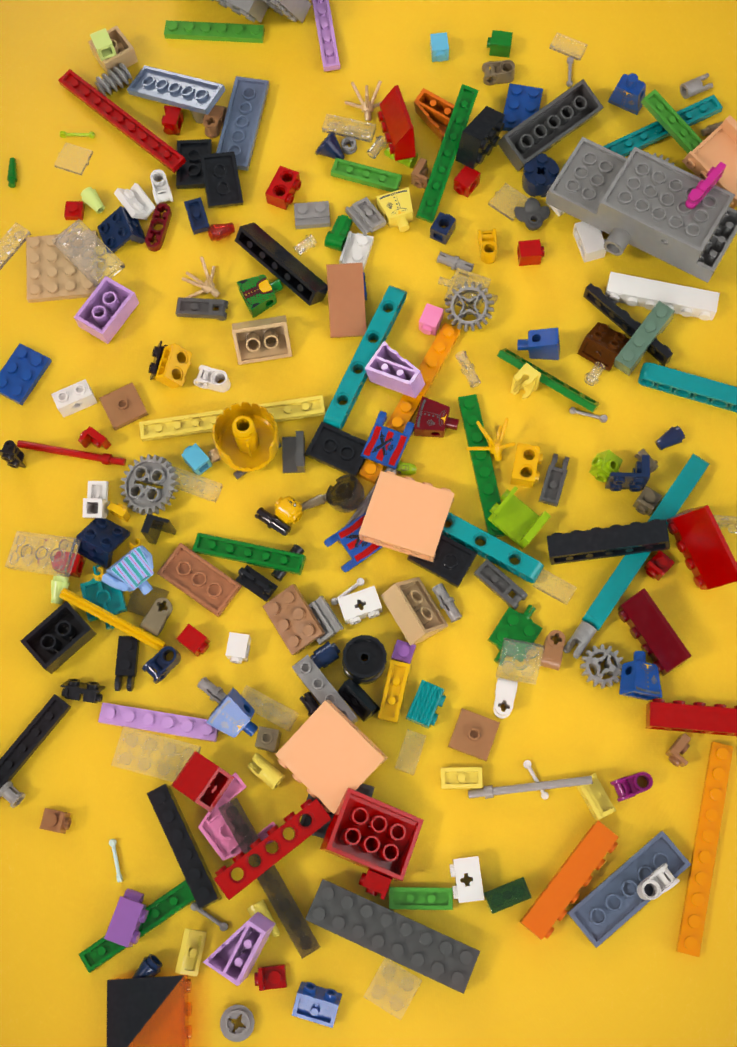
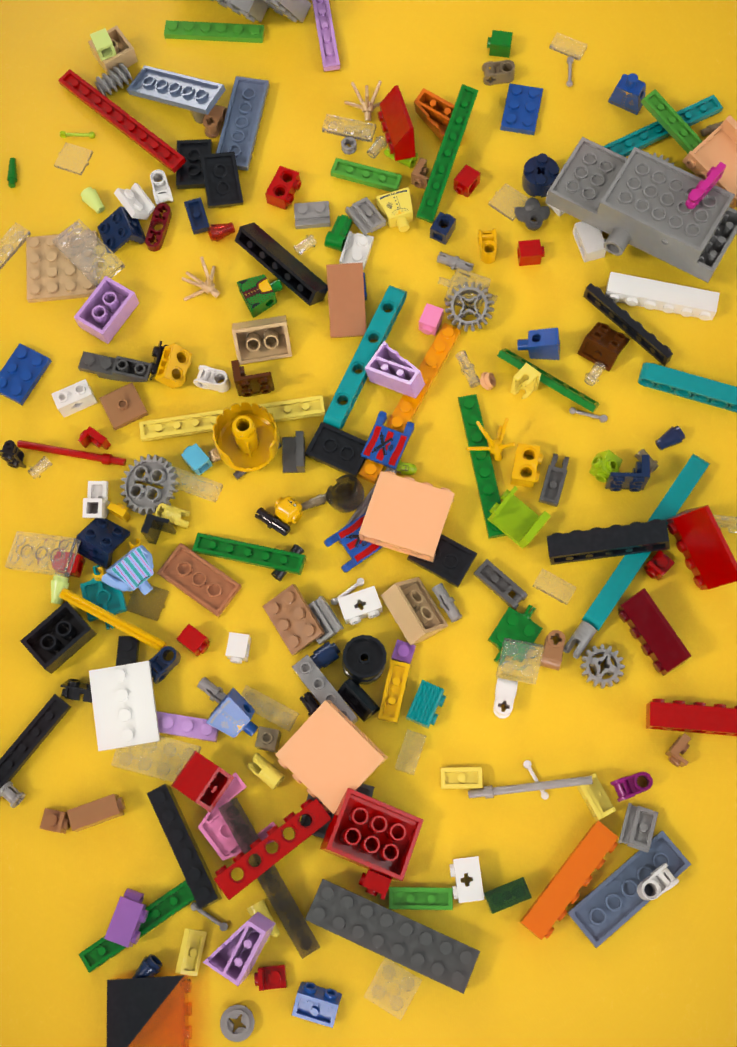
red plate [64,201,85,220] -> none
light aqua hinge [109,839,123,883] -> none
dark tan piece [140,597,173,636] -> none
red brick [162,105,184,135] -> none
dark grey plate [176,297,228,321] -> none
black hinge [236,565,278,602] -> none
dark blue hat [315,131,344,160] -> none
dark red torso [414,397,459,438] -> none
medium azure brick [430,32,449,62] -> none
teal beam [442,512,544,583] -> none
medium nougat plate [448,708,500,761] -> none
black brick [455,106,505,169] -> none
dark grey brick [498,79,604,172] -> none
sand green arch [614,301,675,376] -> none
blue torso [619,651,662,701] -> none
dark tan bracket [633,486,662,516] -> none
light orange plate [676,742,733,957] -> none
light grey hinge [680,73,713,99] -> none
none -> clear pin [28,456,53,479]
none -> medium nougat brick [67,794,125,832]
none -> dark grey slope [78,351,153,382]
none -> white plate [89,661,160,751]
none -> light yellow hinge [155,503,190,528]
none -> reddish brown bracket [231,360,275,397]
none -> light nougat plate [480,372,496,390]
none -> light grey plate [618,803,658,853]

